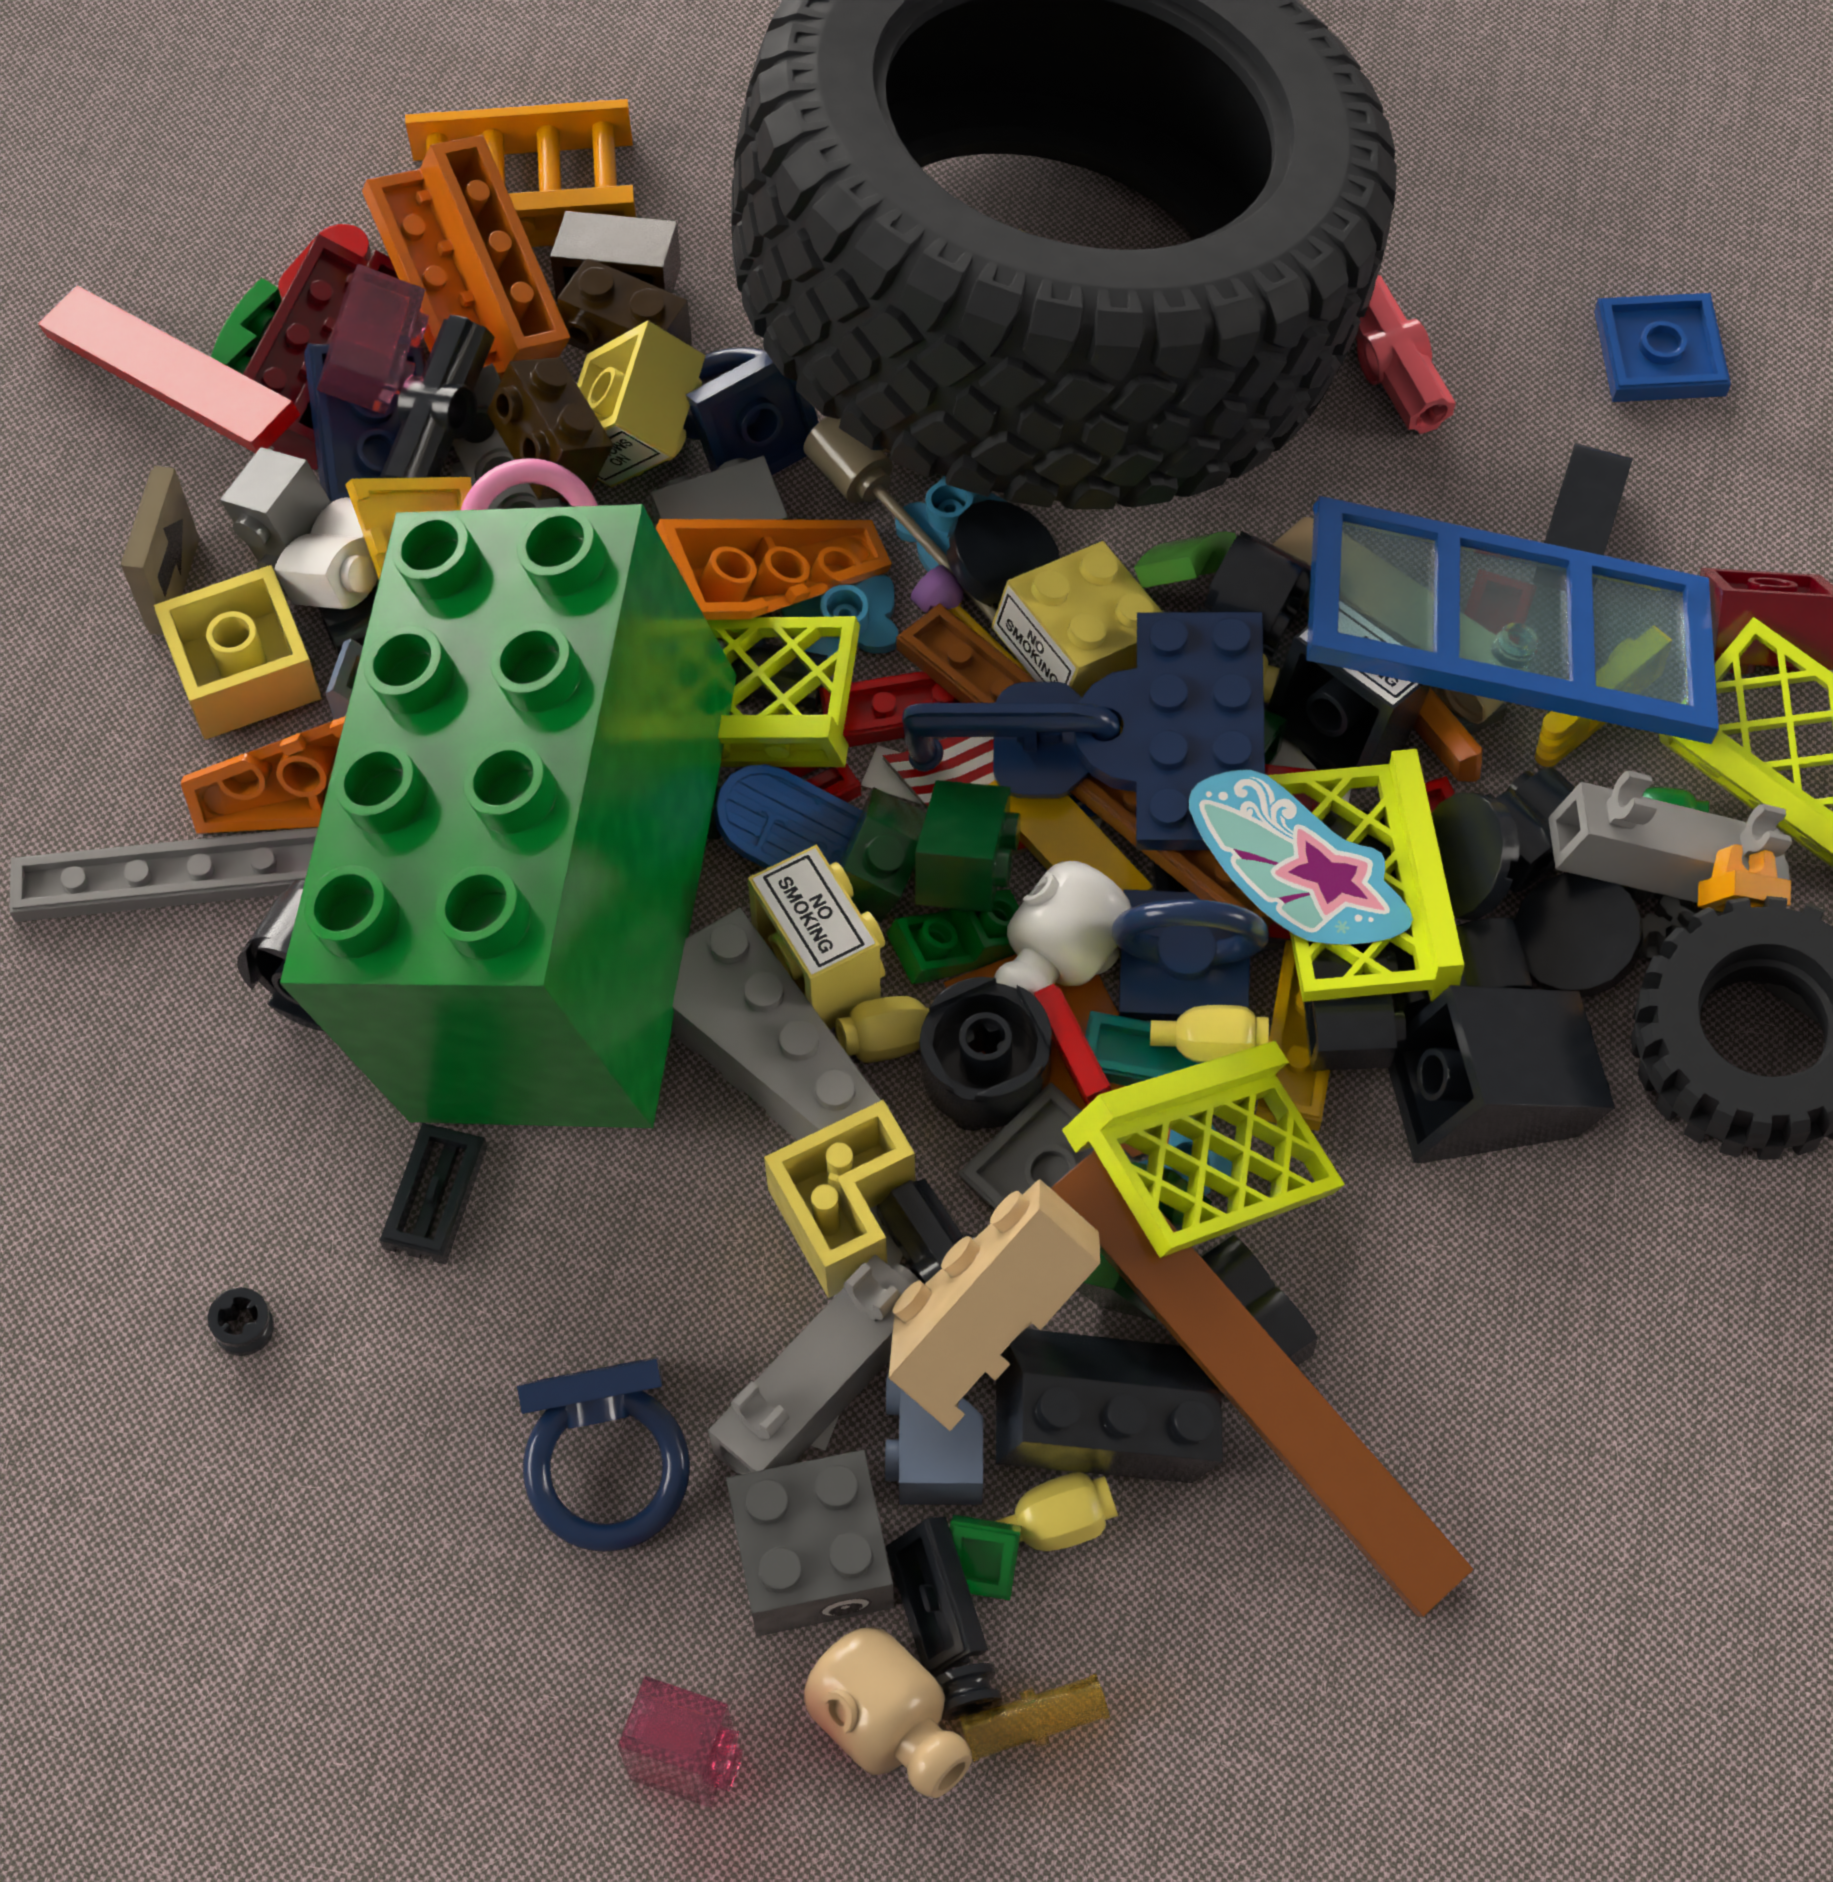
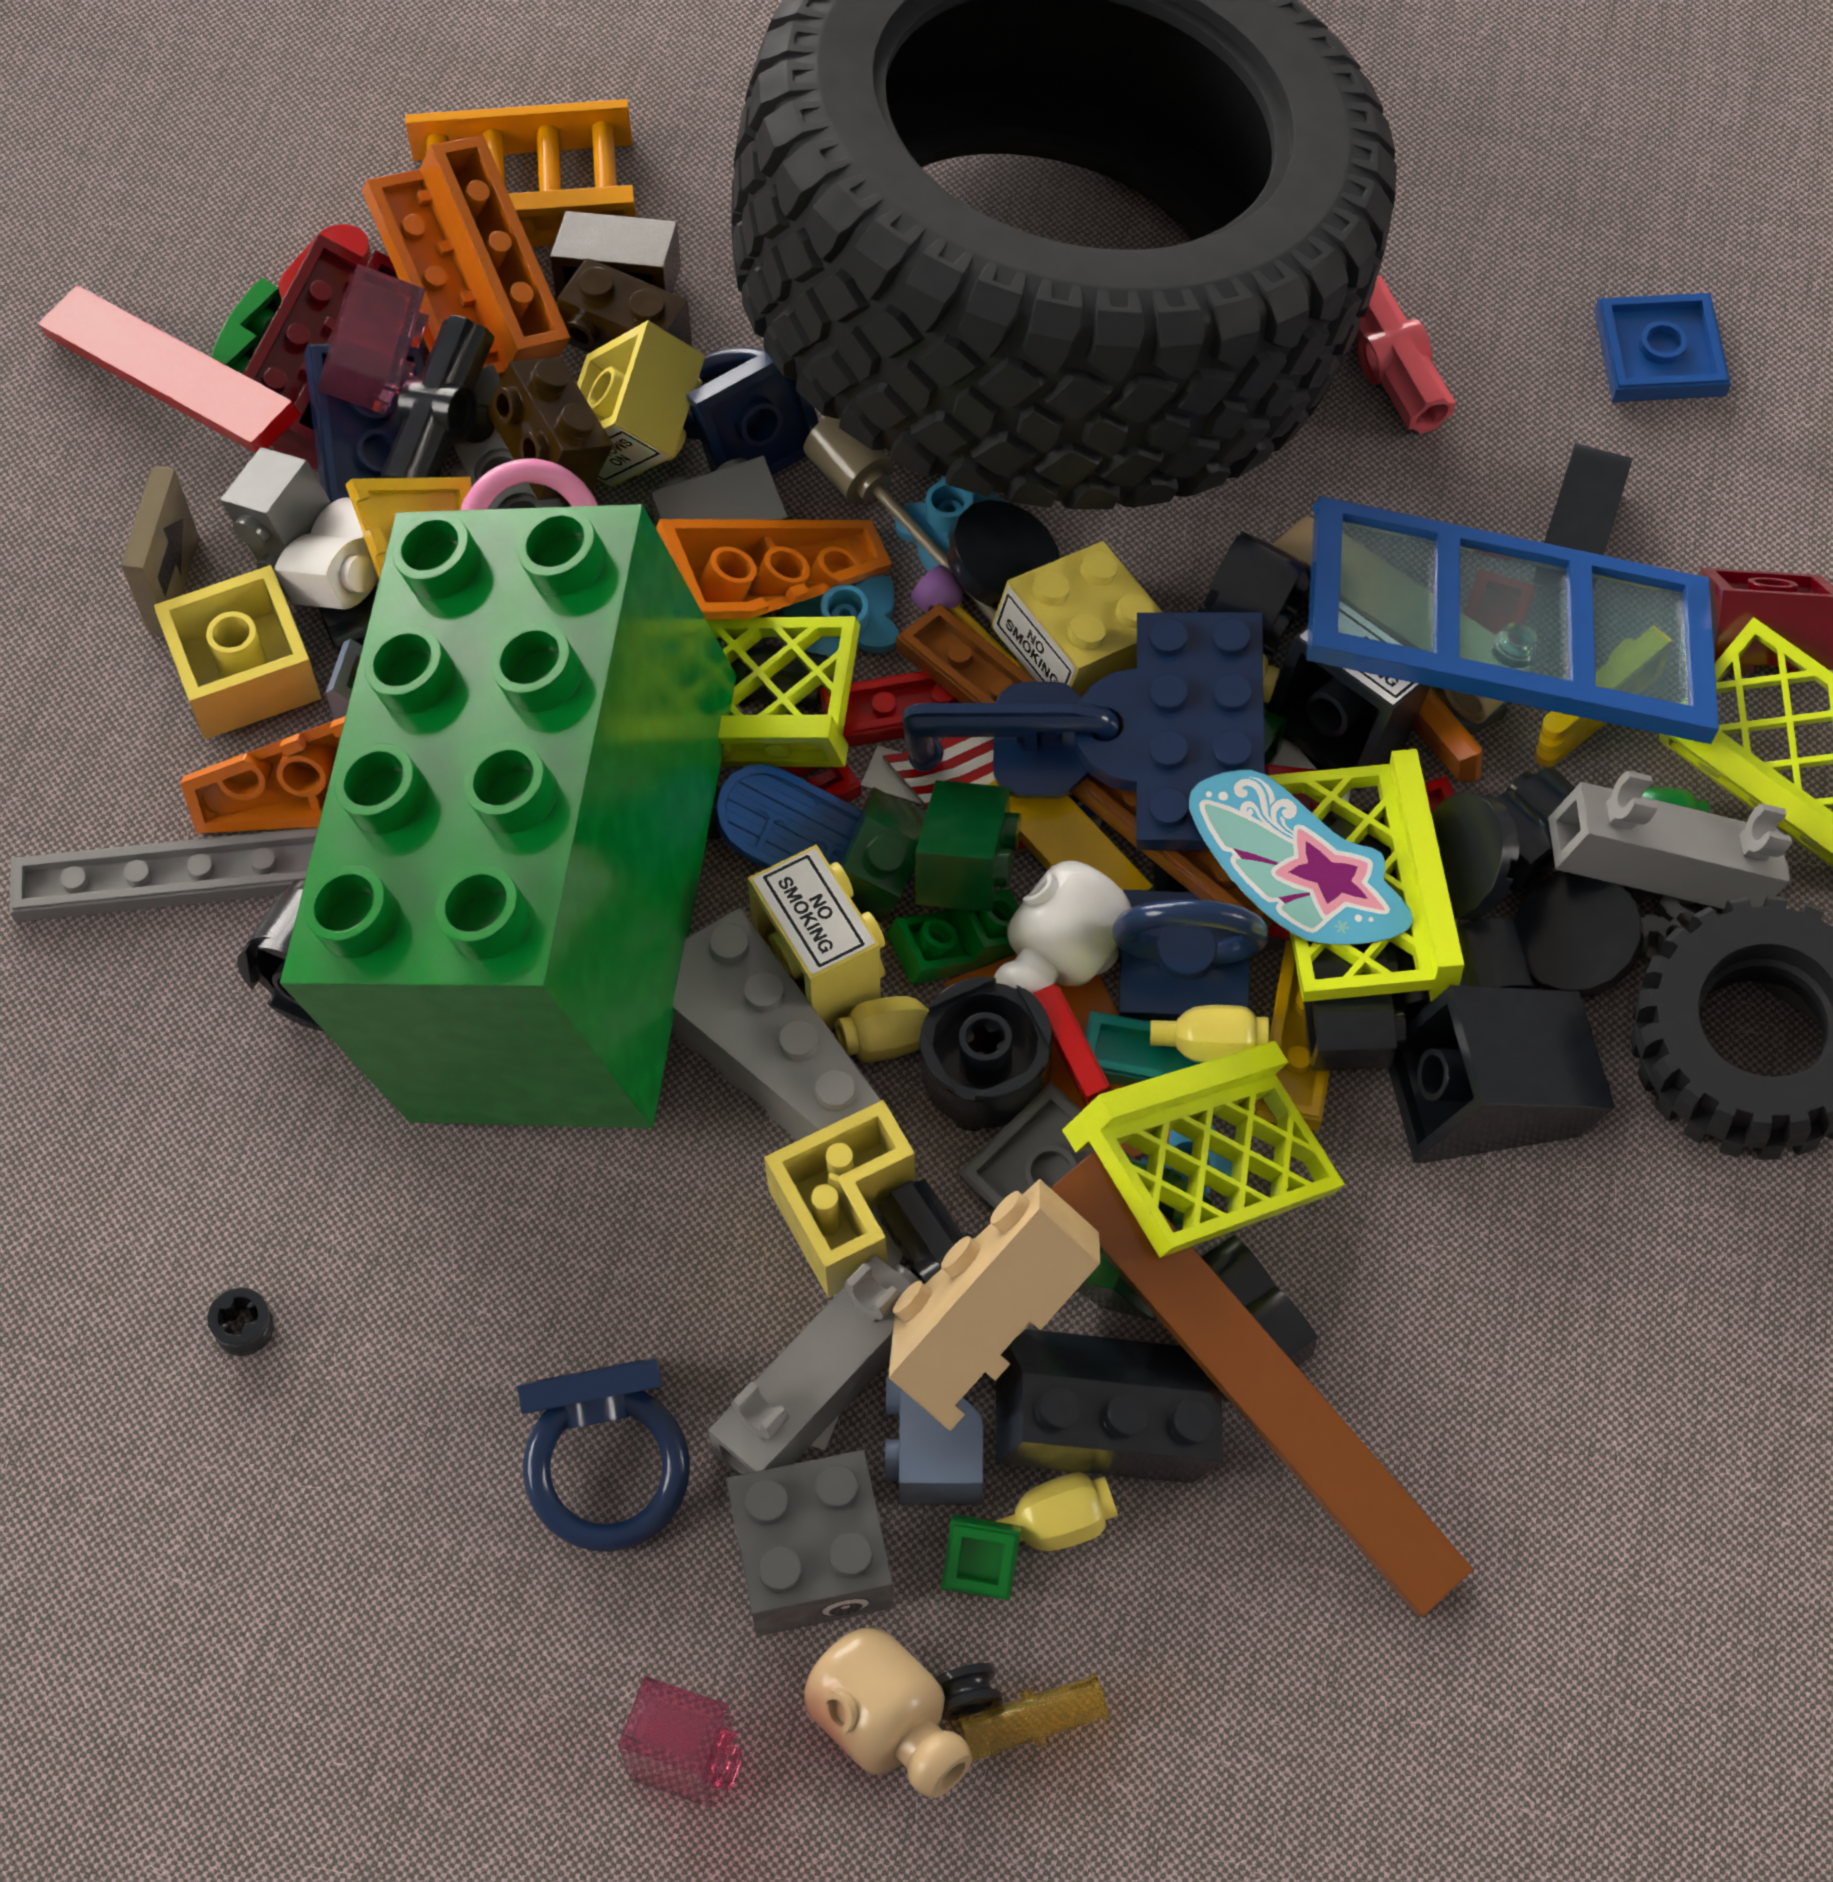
black tile [379,1123,487,1265] -> none
black tile [885,1517,988,1678] -> none
bright green slope [1134,531,1236,588] -> none
light orange tile [1698,844,1791,912] -> none

